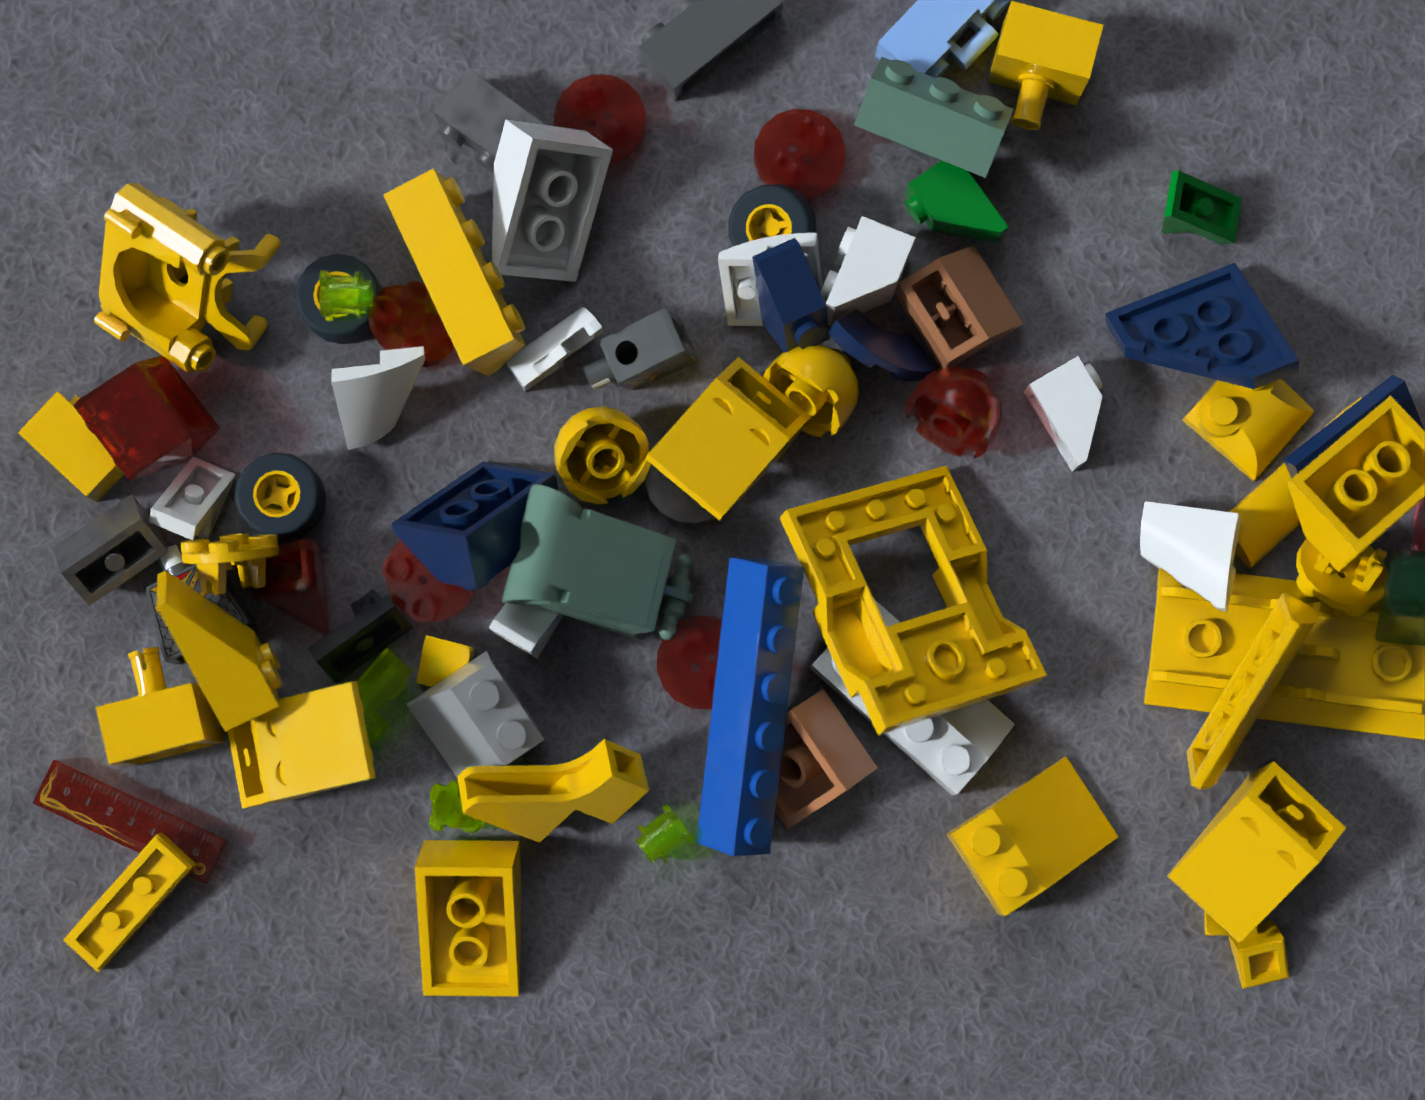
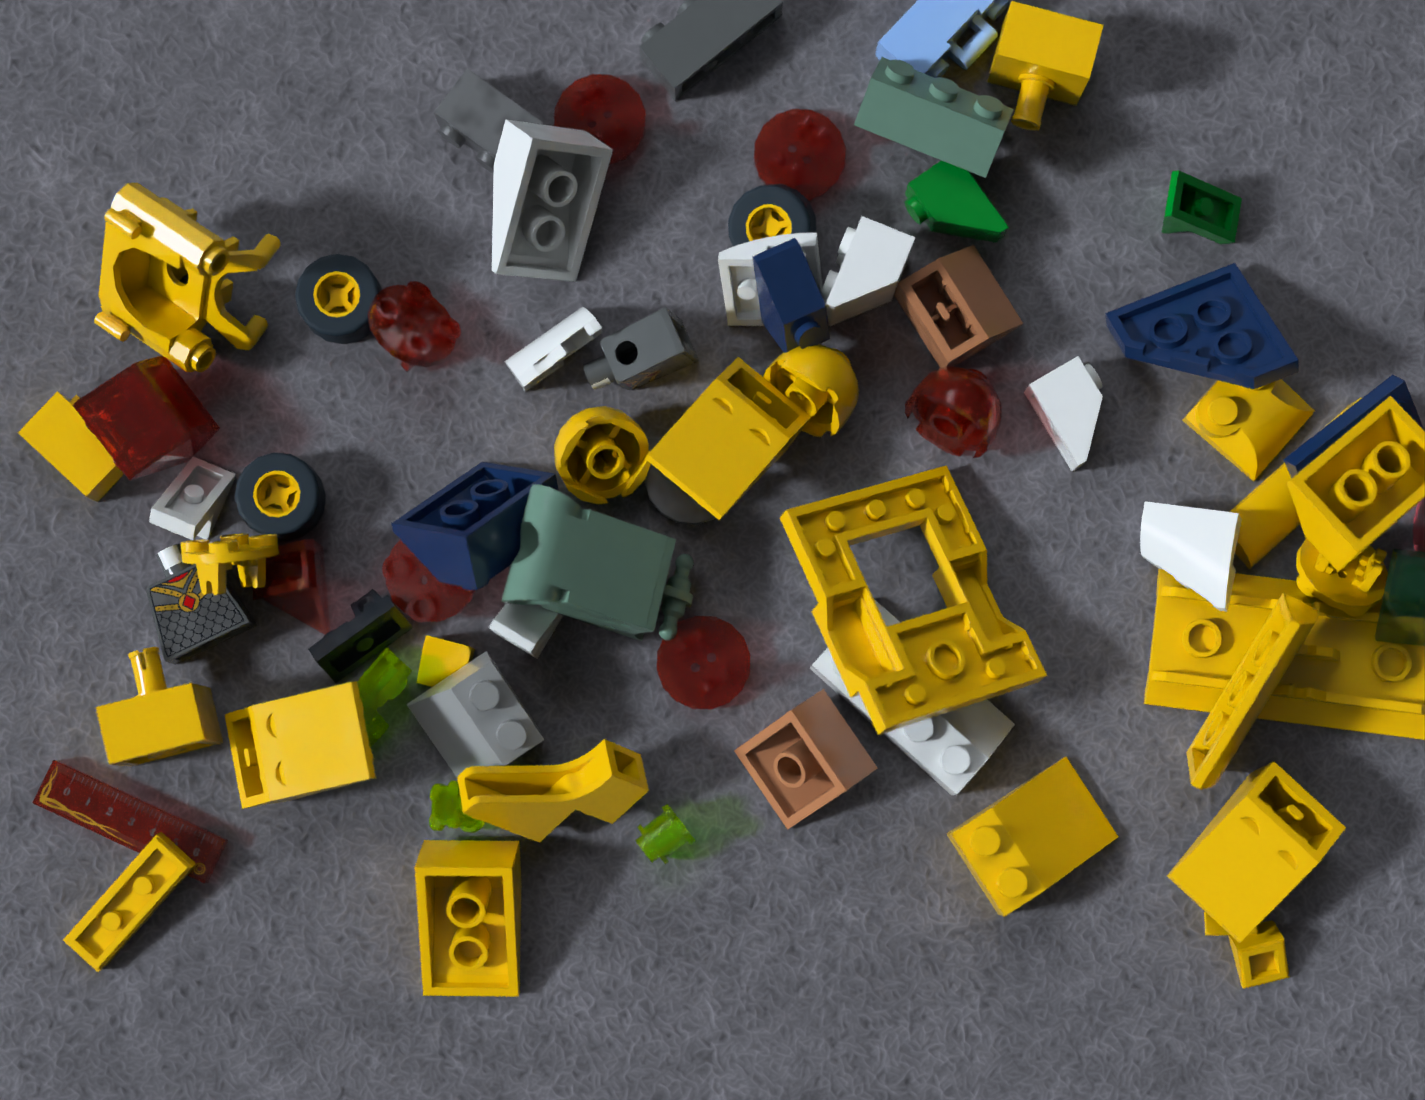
flat silver brick [53,494,169,606] -> none
yellow slope [157,570,283,732] -> none
clear neon green brick [319,270,374,321] -> none
white slope [331,346,425,450] -> none
yellow slope [383,168,525,376] -> none
blue brick [696,557,804,856] -> none
dark blue tile [826,309,939,382] -> none

